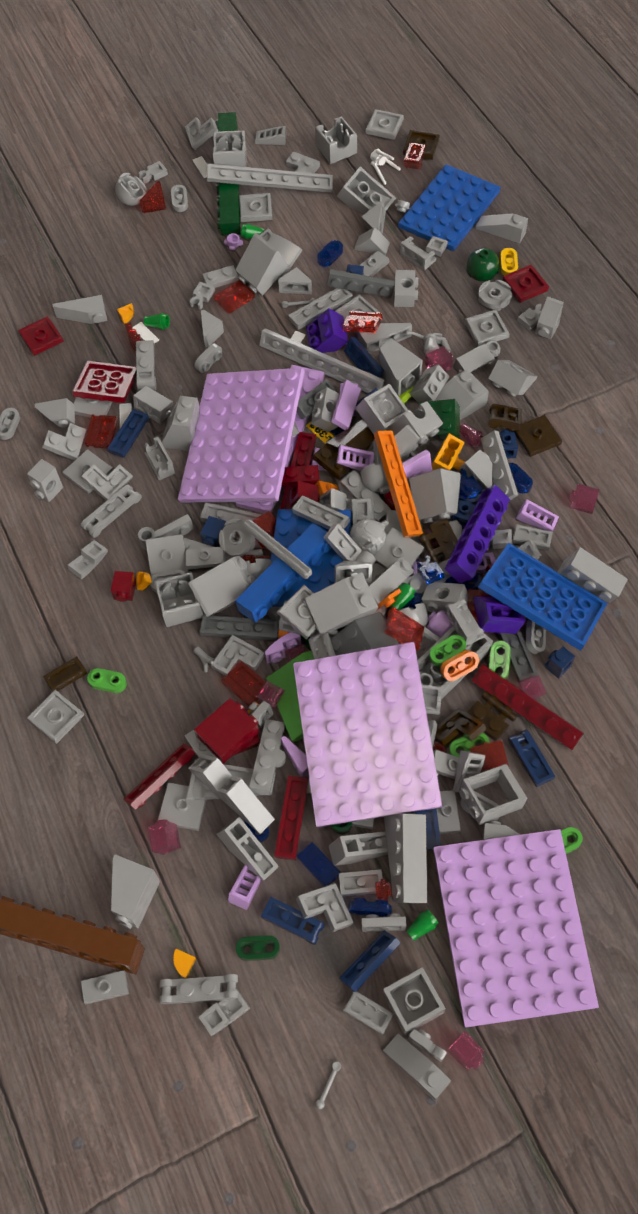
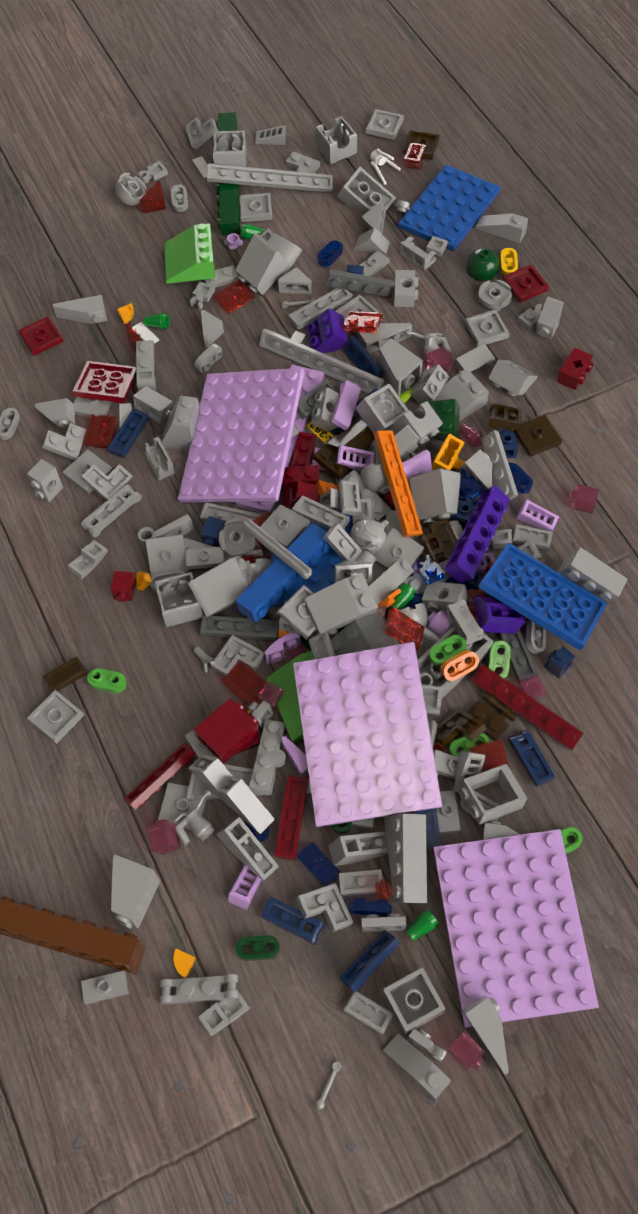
light grey plate [486,341,501,357] -> none
none -> bright green slope [164,223,216,284]
none -> light grey piece [174,789,215,846]
none -> light grey plate [260,505,311,549]
none -> light grey plate [339,480,361,516]
none -> light grey slope [462,995,509,1075]
none -> dark red brick [557,347,594,390]

